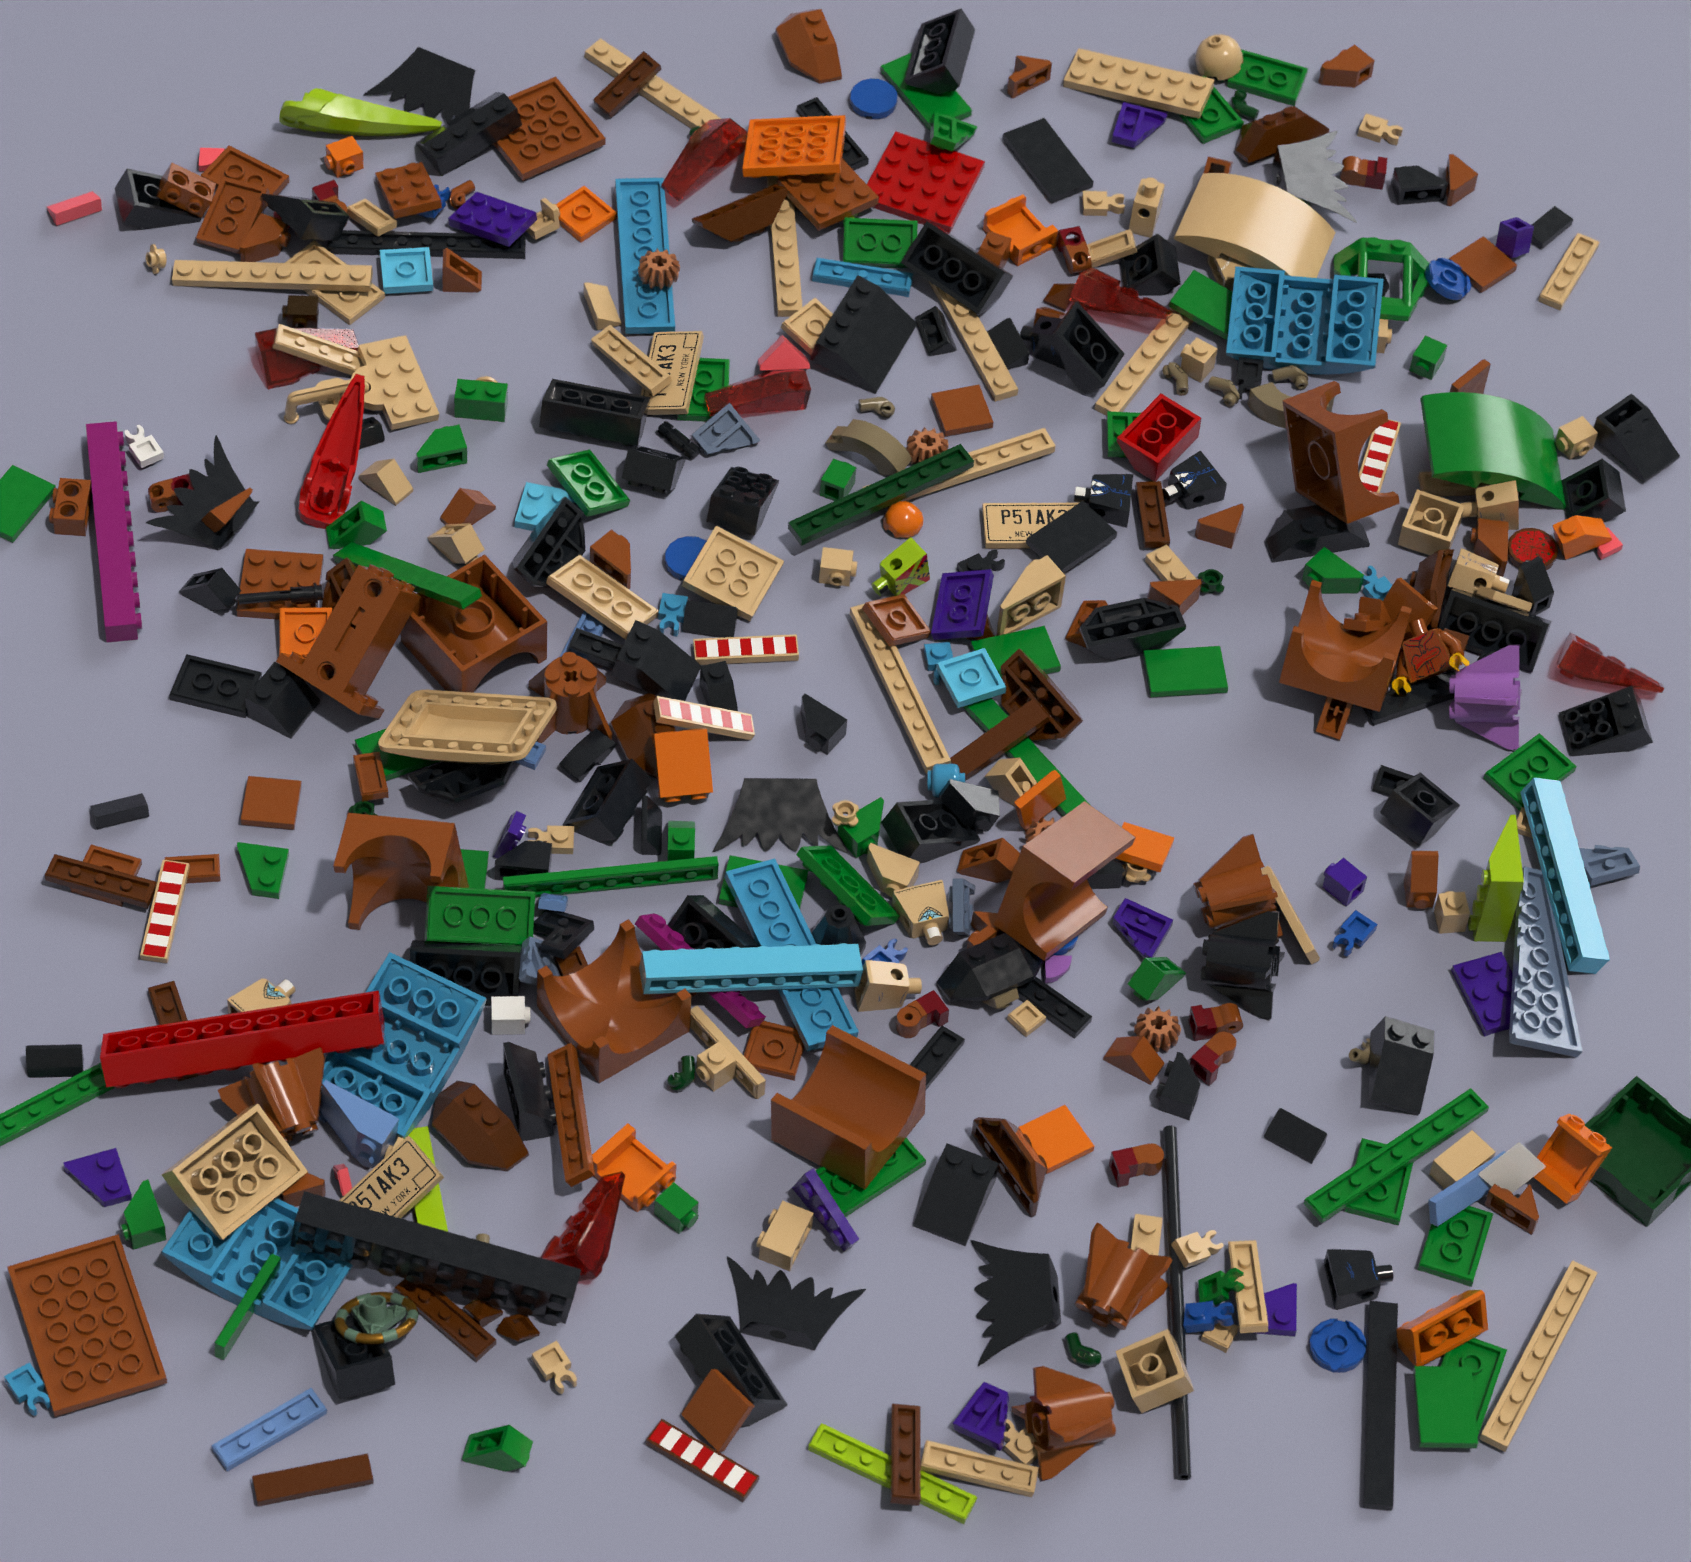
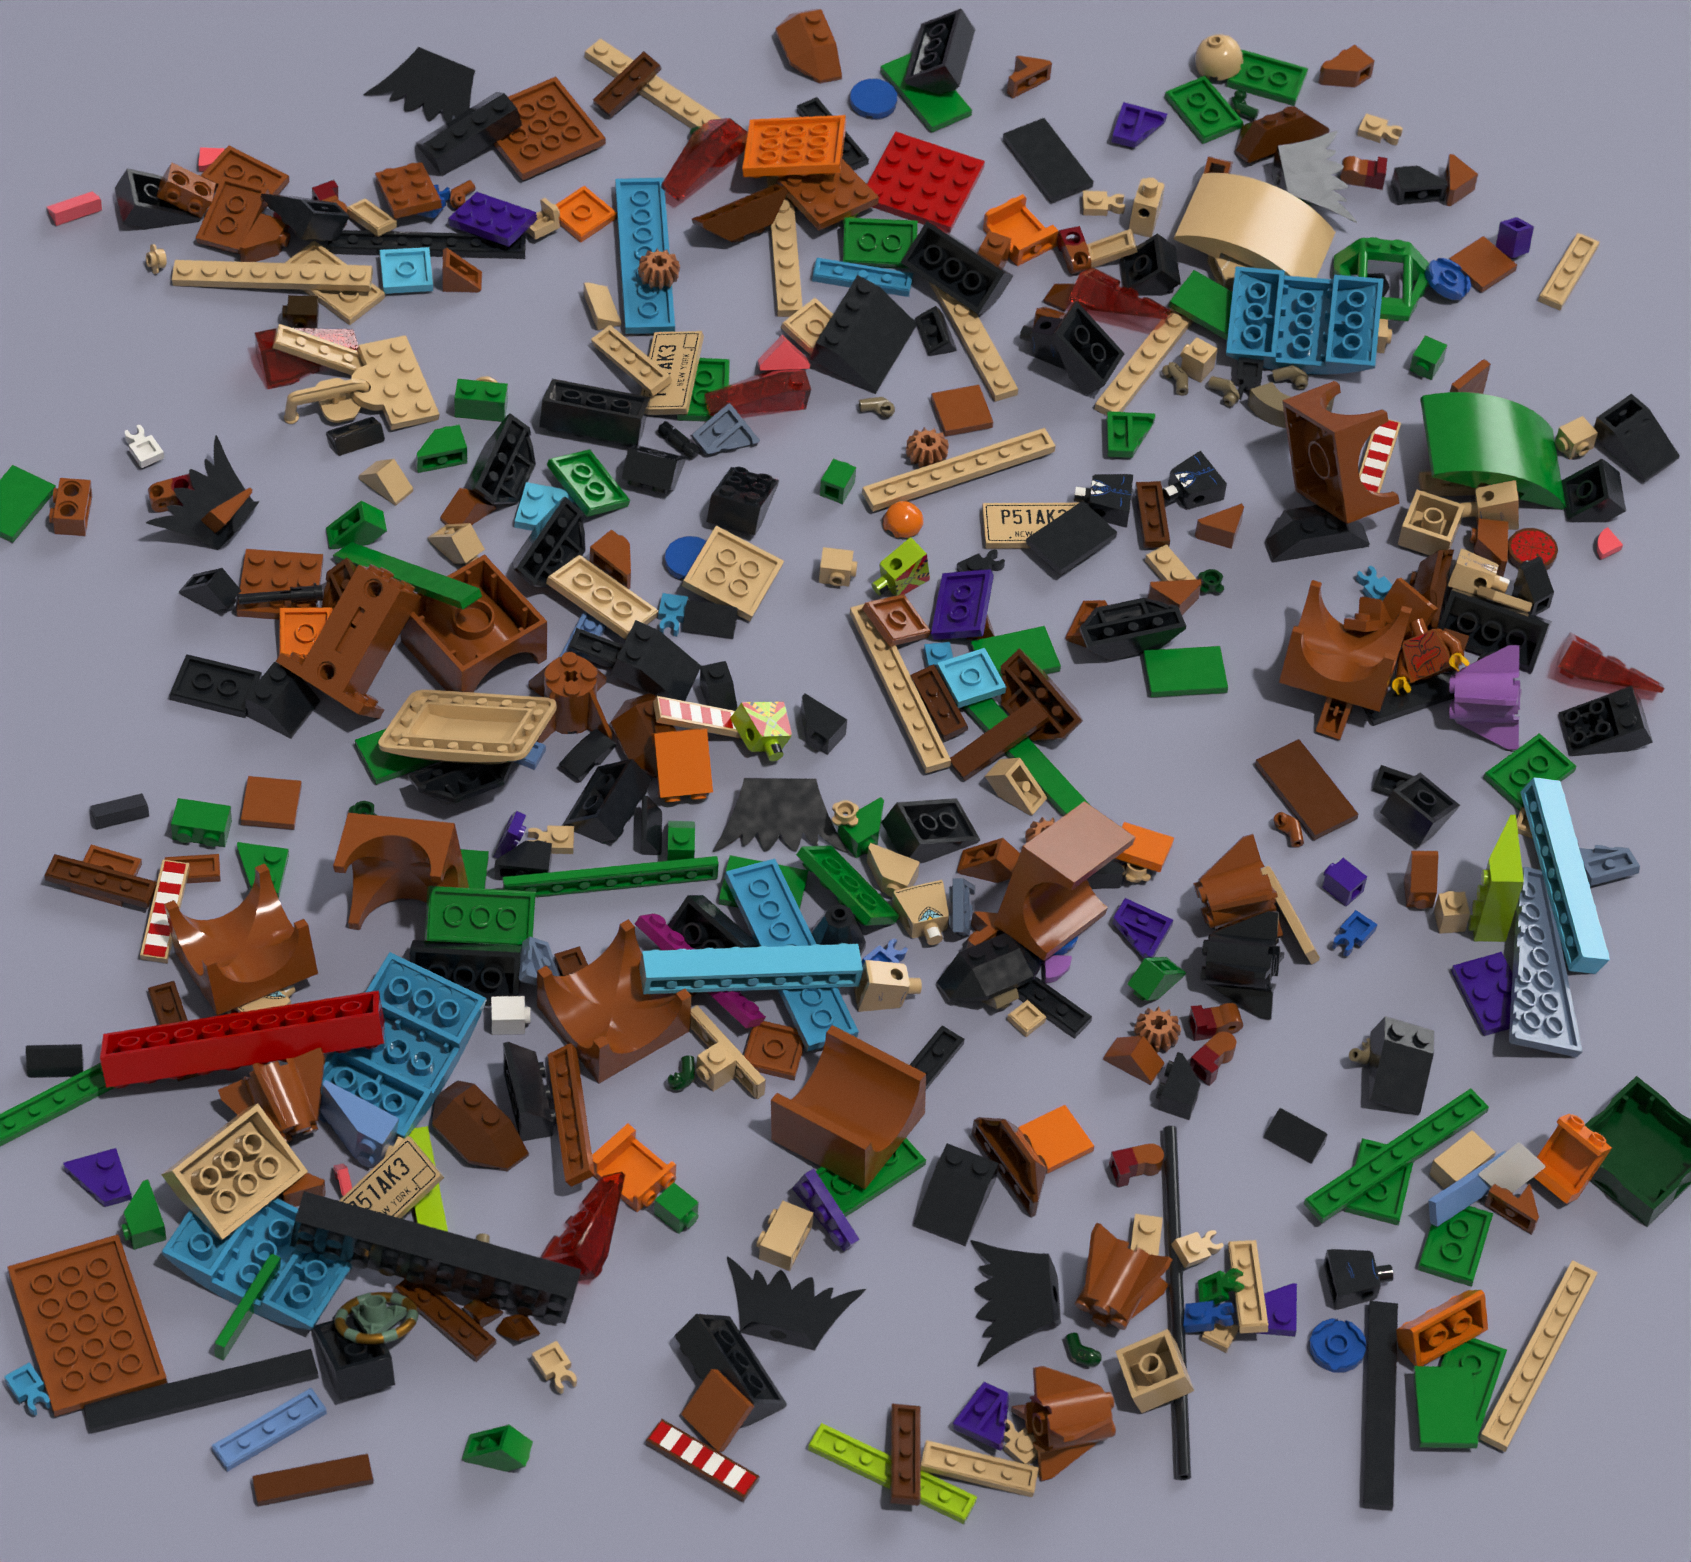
magenta brick [86,421,142,642] -> none
lime piece [279,88,442,136] -> none
red piece [298,374,365,529] -> none
orange brick [324,136,364,178] -> none
dark orange tile [353,752,389,801] -> none
black plate [534,910,594,959] -> none
medium blue tile [538,893,569,912] -> none
tile [693,634,799,665] -> none
dark green plate [788,444,974,546] -> none
dark tan arch [825,419,912,475] -> none
leg [896,990,949,1038] -> none
dark azure head [927,764,965,798] -> none
green wing [930,111,977,151] -> none
black slope [939,779,1000,831] -> none
black slope [987,318,1029,369] -> none
tan slope [996,555,1066,636] -> none
orange tile [1014,770,1066,831] -> none
tan plate [1064,48,1214,119] -> none
red slope [1117,393,1202,481] -> none
green slope [1302,547,1364,594] -> none
black tile [1531,206,1573,249] -> none
orange slope [1552,515,1612,560] -> none
none -> black tile [84,1349,318,1434]
none -> dark orange piece [164,864,318,1015]
none -> green brick [171,798,232,847]
none -> black wedge [468,413,536,504]
none -> lime torso [730,702,792,761]
none -> reddish brown plate [910,664,968,741]
none -> reddish brown tile [1255,739,1359,840]
none -> dark orange arm [1273,812,1304,847]

